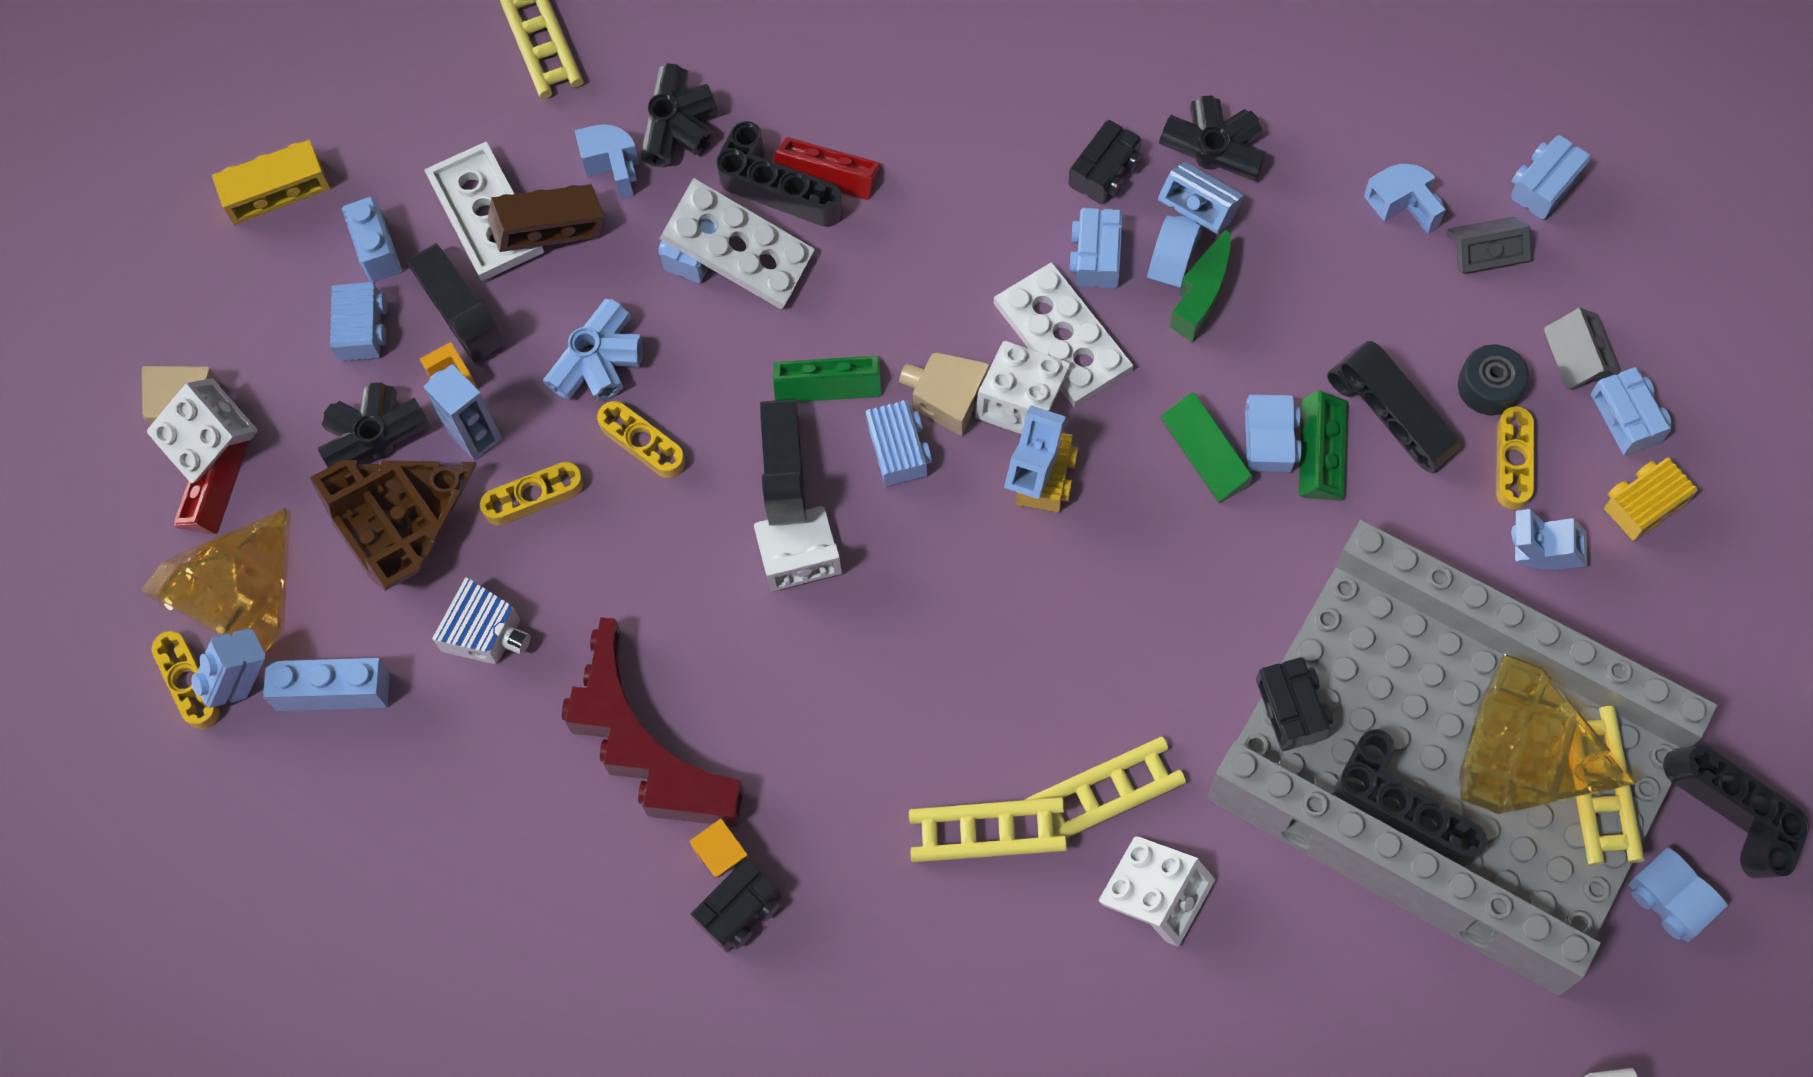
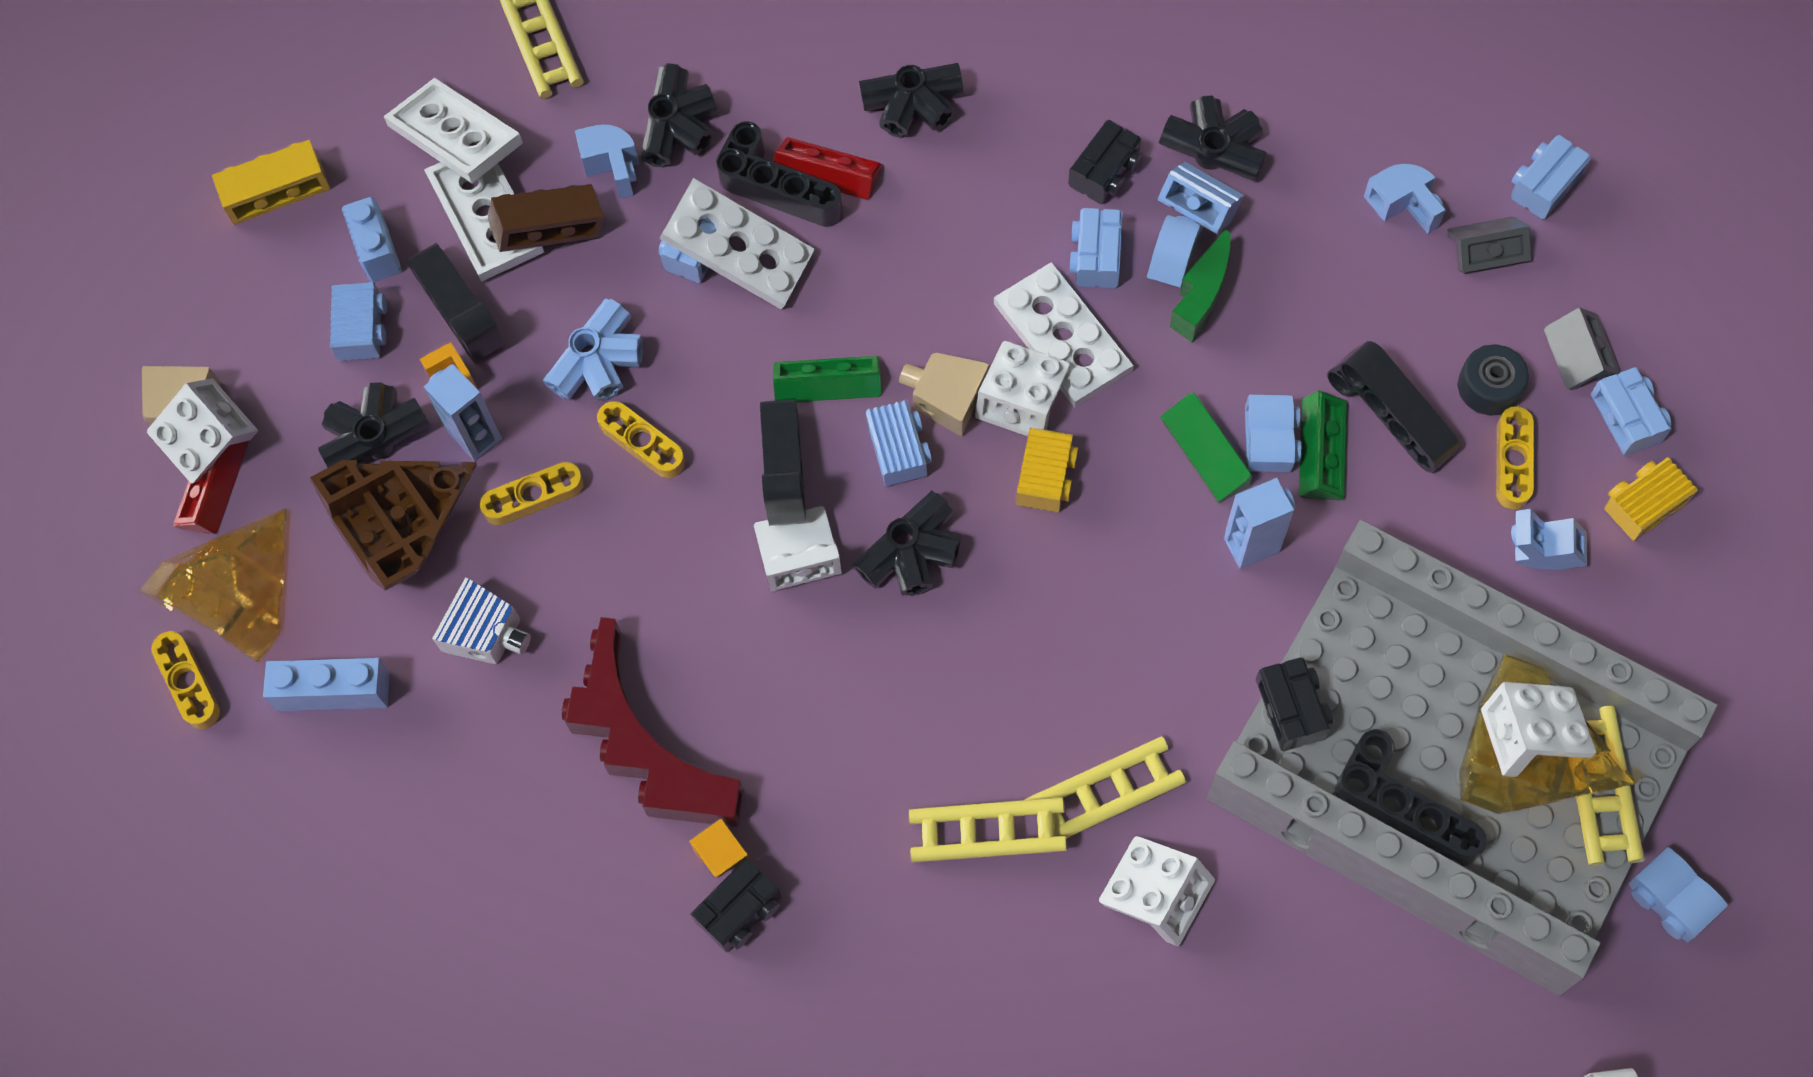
light blue brick [192,628,266,708] -> none
light blue brick [1004,405,1066,499] -> none
black beam [1663,745,1809,879] -> none
none -> white plate [384,78,523,183]
none -> black piece [852,490,961,596]
none -> black piece [859,63,964,138]
none -> light blue brick [1224,478,1295,569]
none -> white bracket [1481,682,1596,777]

